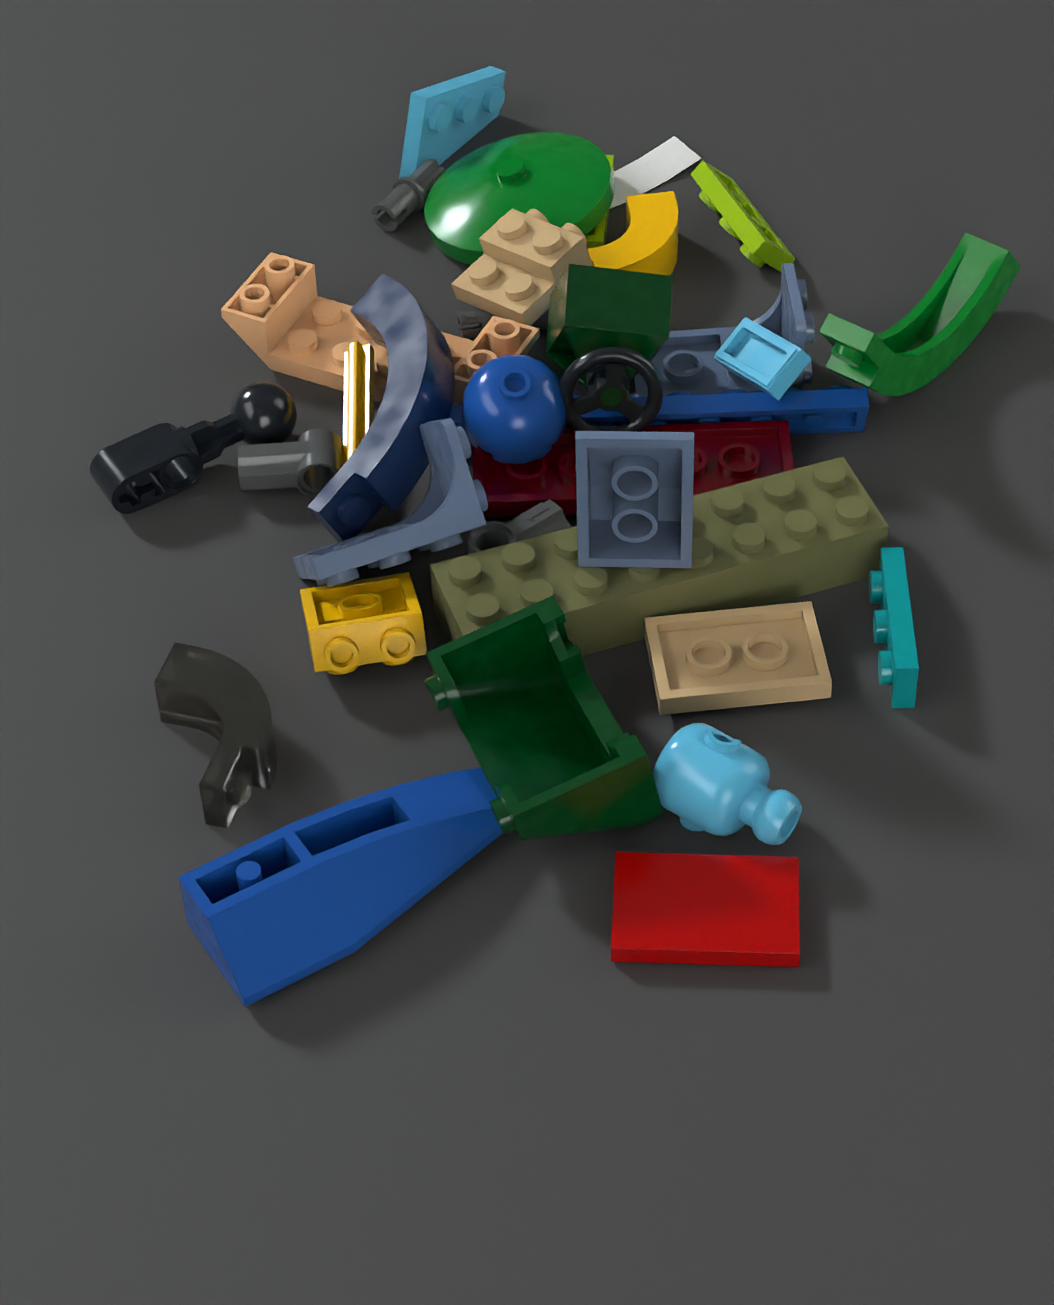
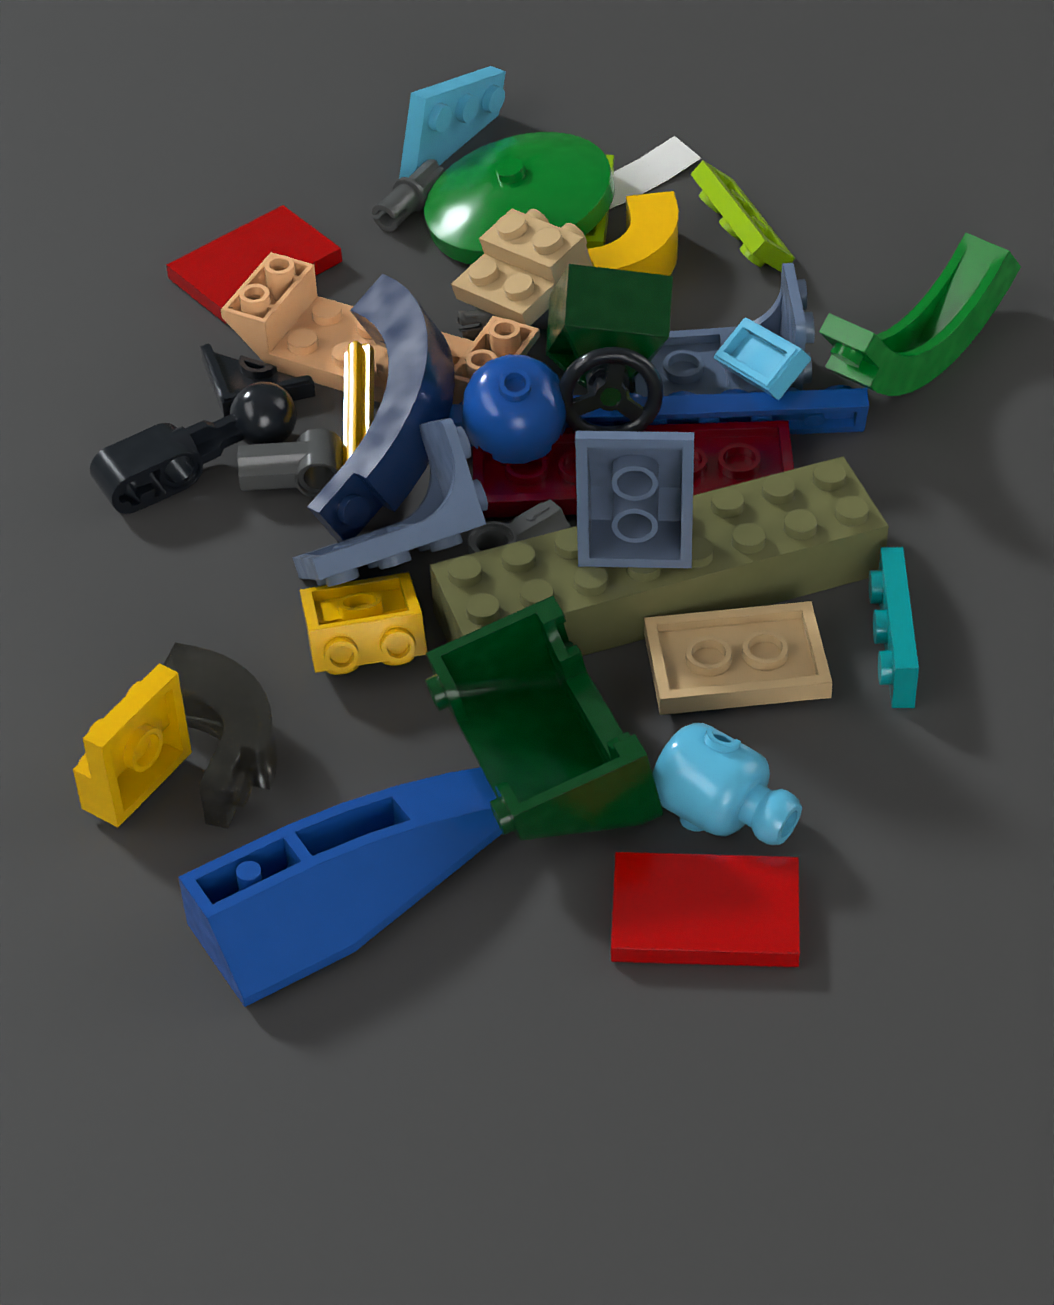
none -> yellow plate [73,663,192,827]
none -> red tile [166,205,342,324]
none -> black tile [200,344,316,417]

